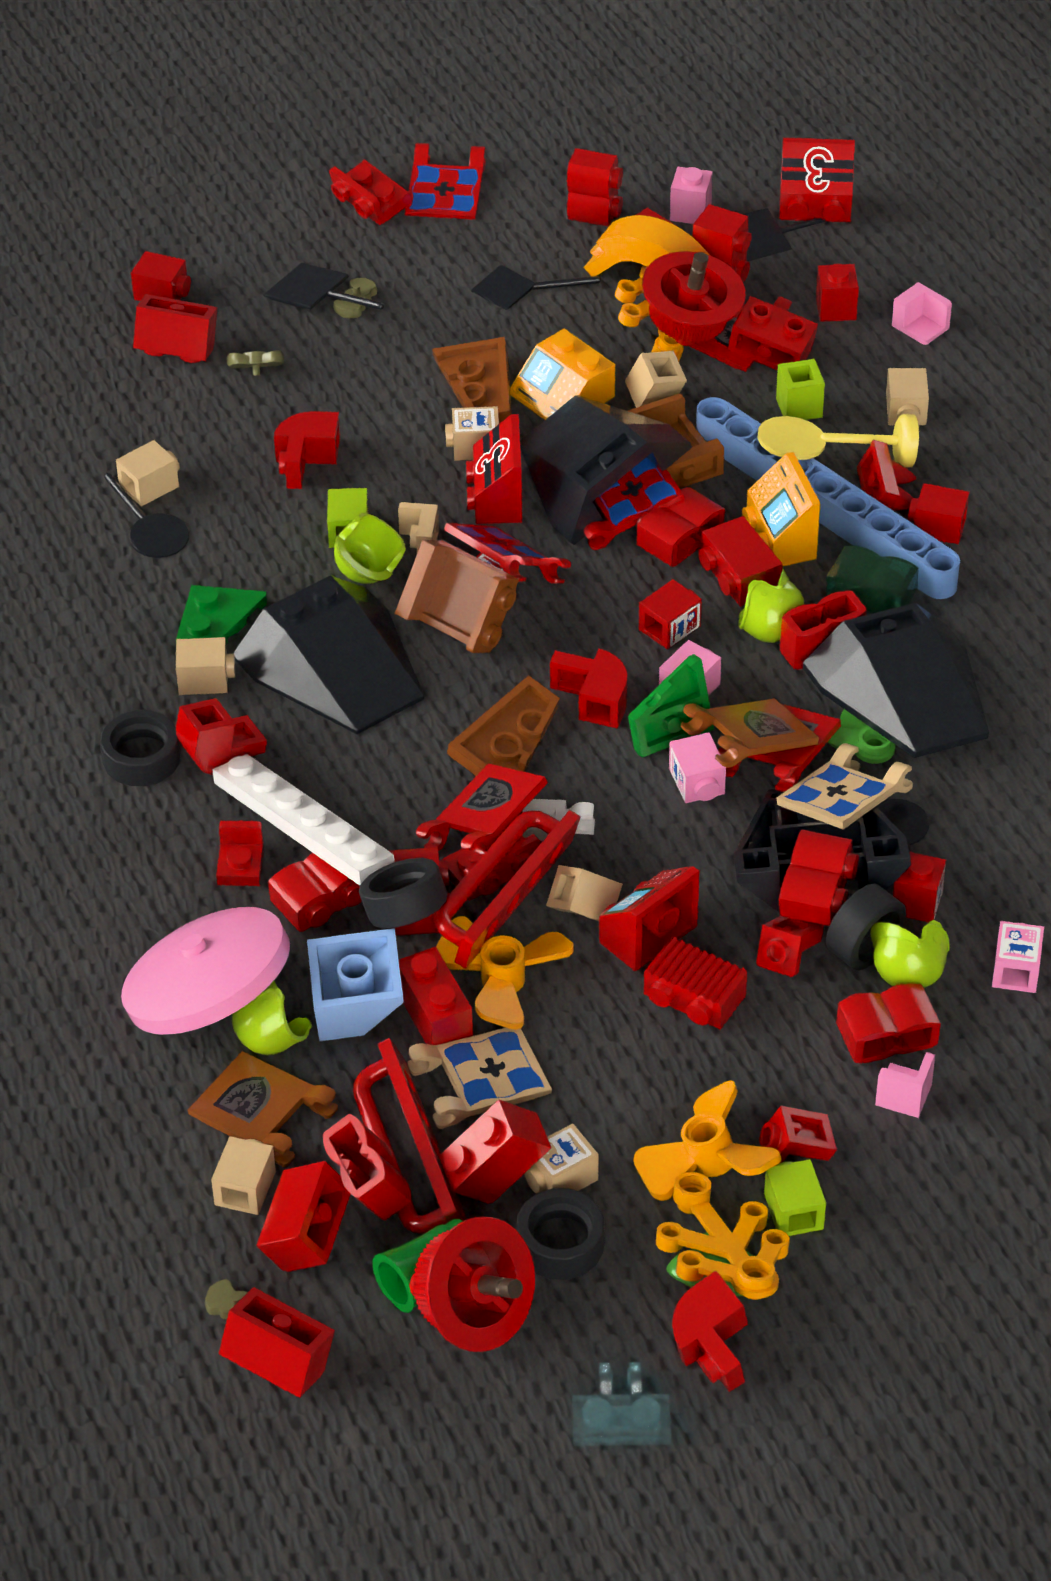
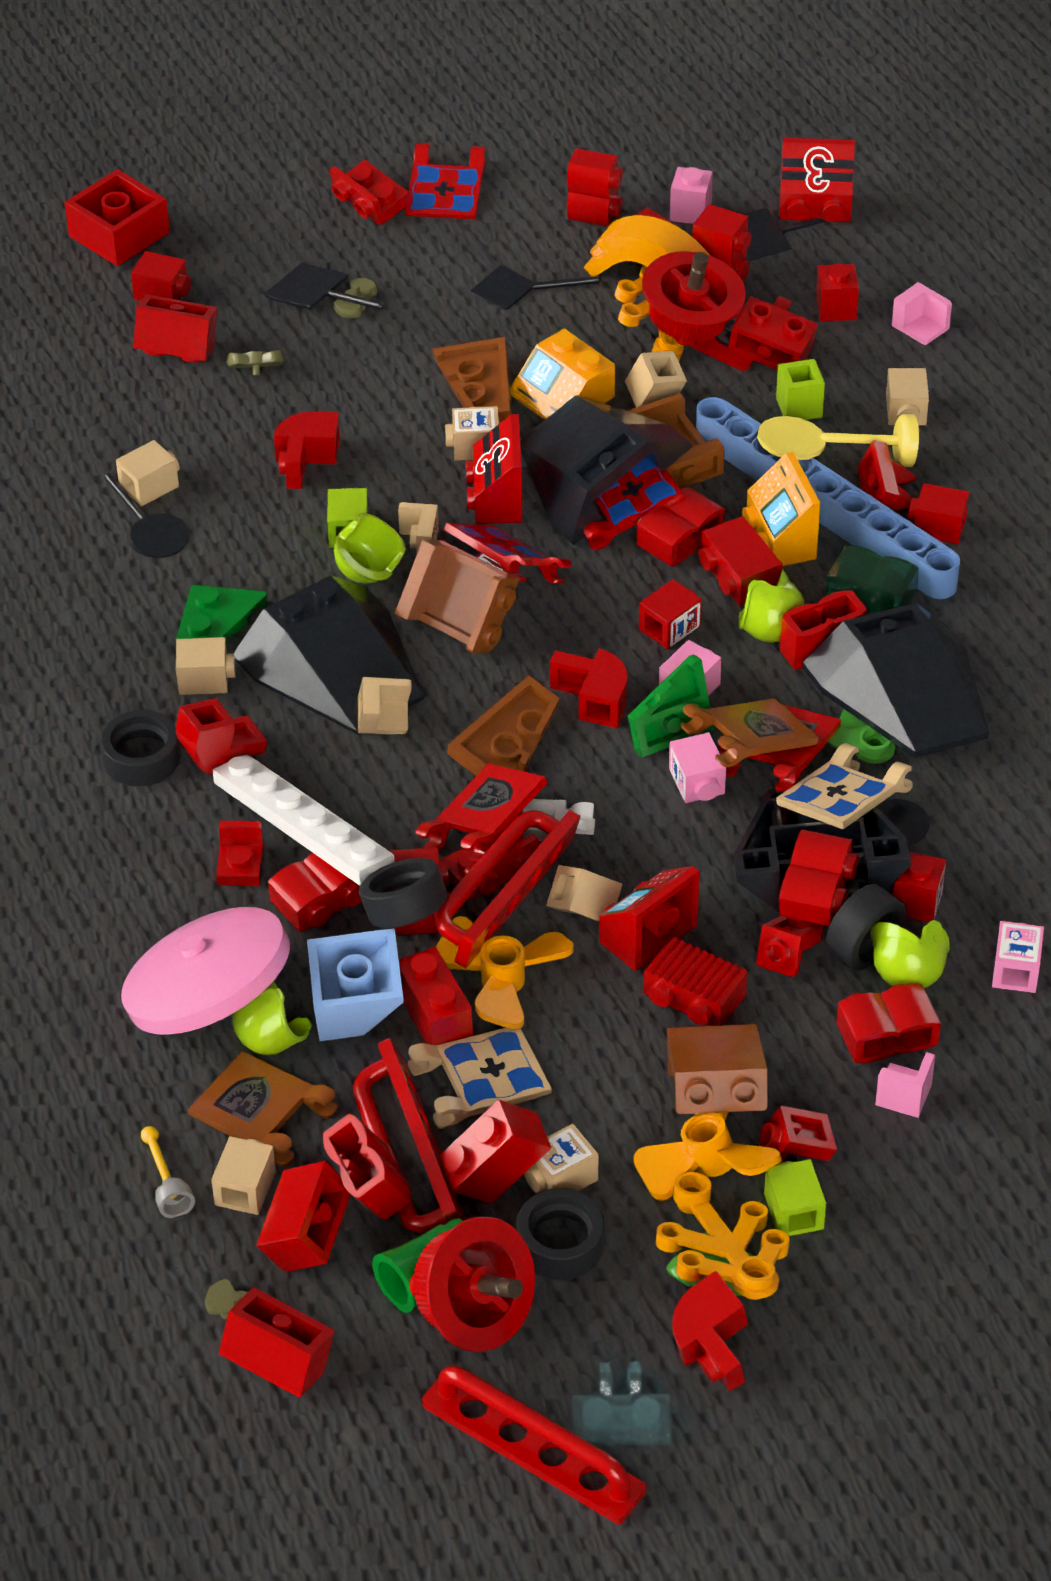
none -> red brick [64,169,170,267]
none -> light grey hinge [141,1126,195,1218]
none -> tan panel [358,677,412,734]
none -> red piece [422,1365,646,1525]
none -> dark orange panel [667,1024,768,1114]

